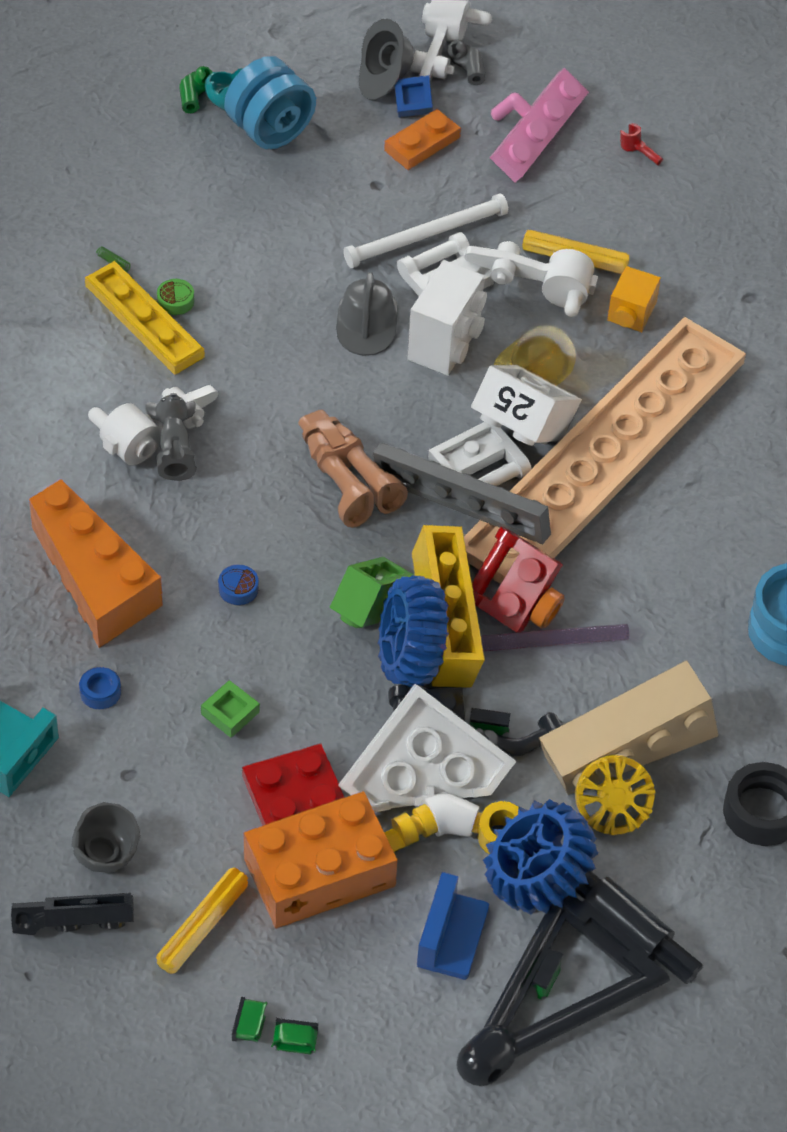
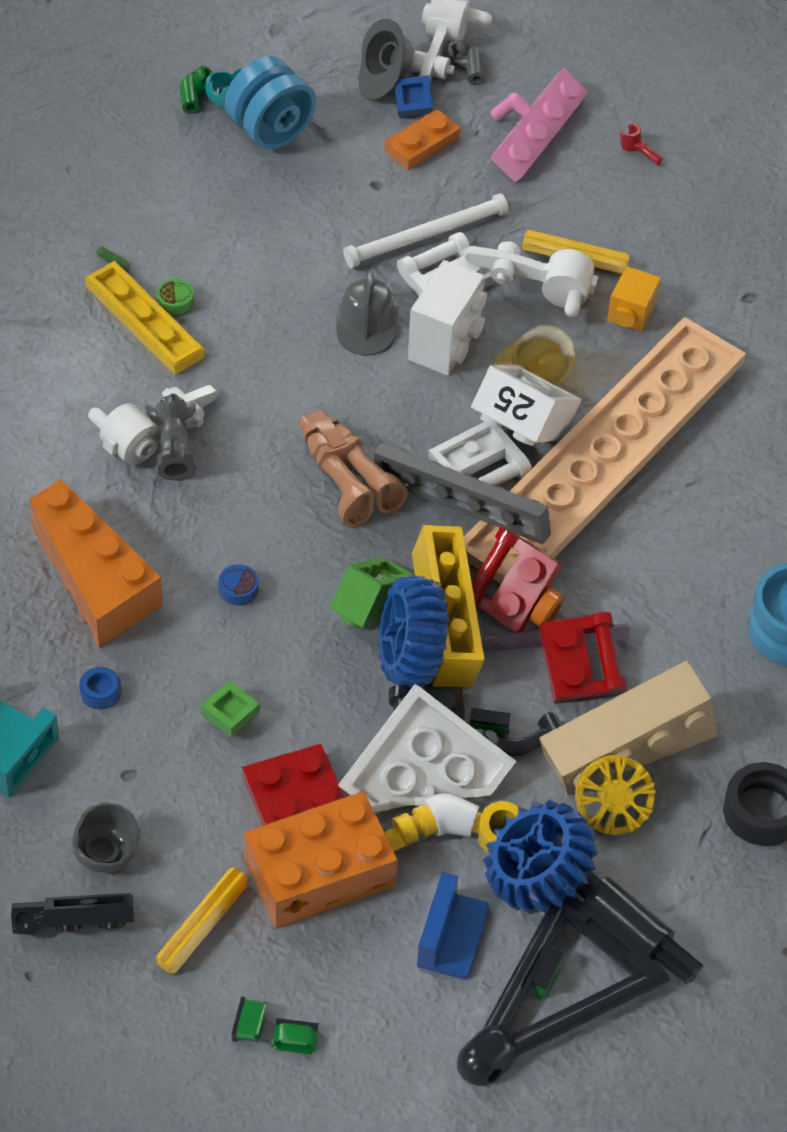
none -> red plate [539,612,627,704]

